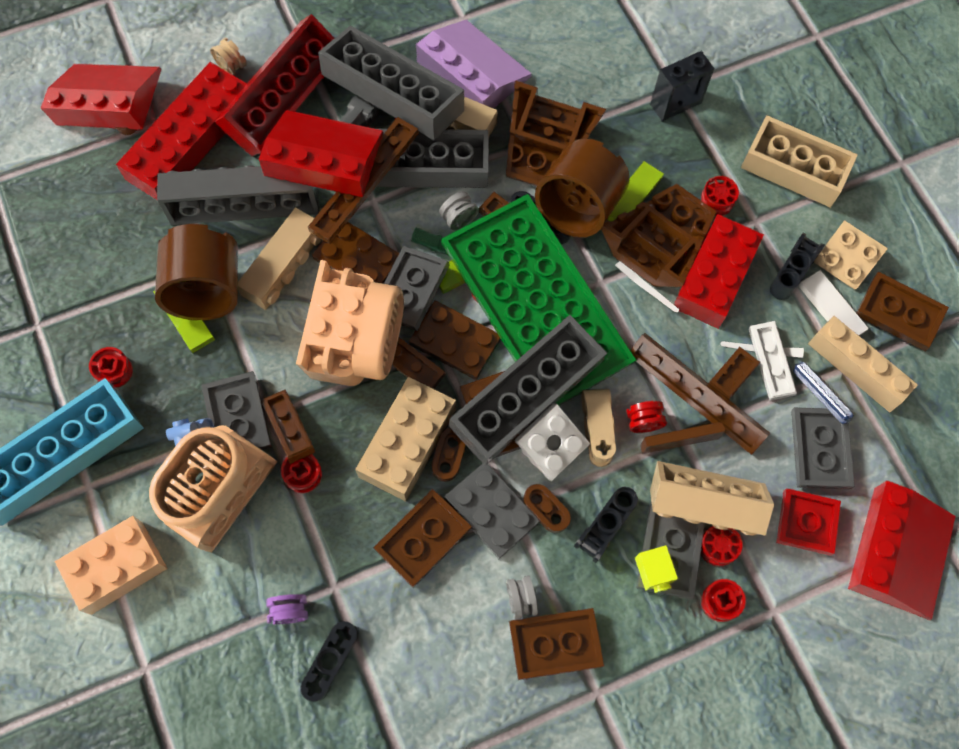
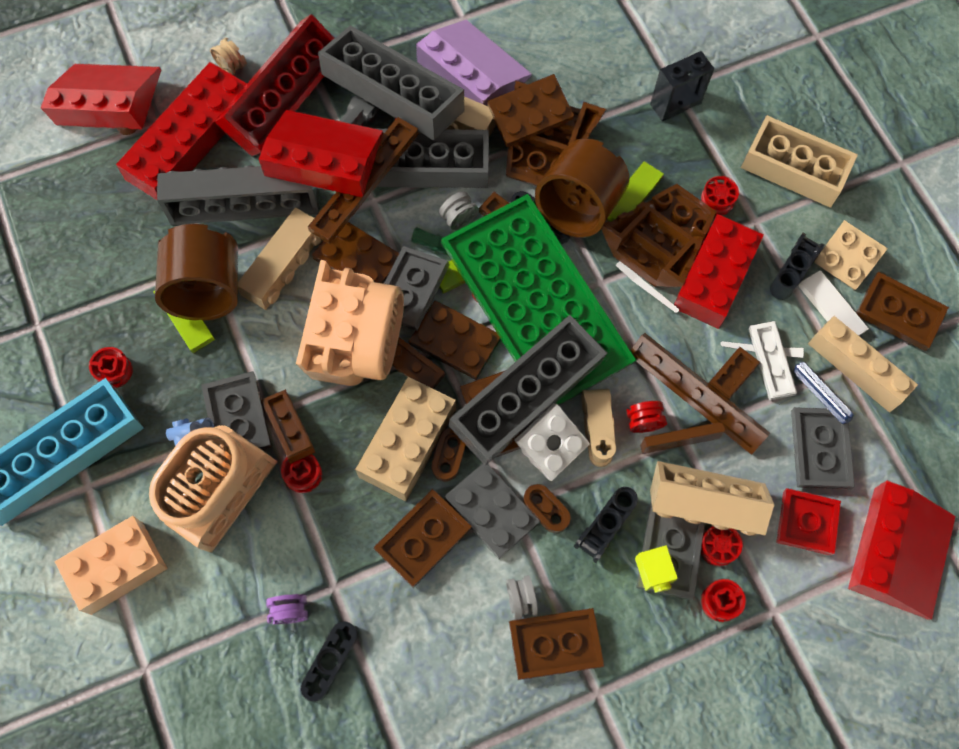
none -> reddish brown plate [488,74,574,147]

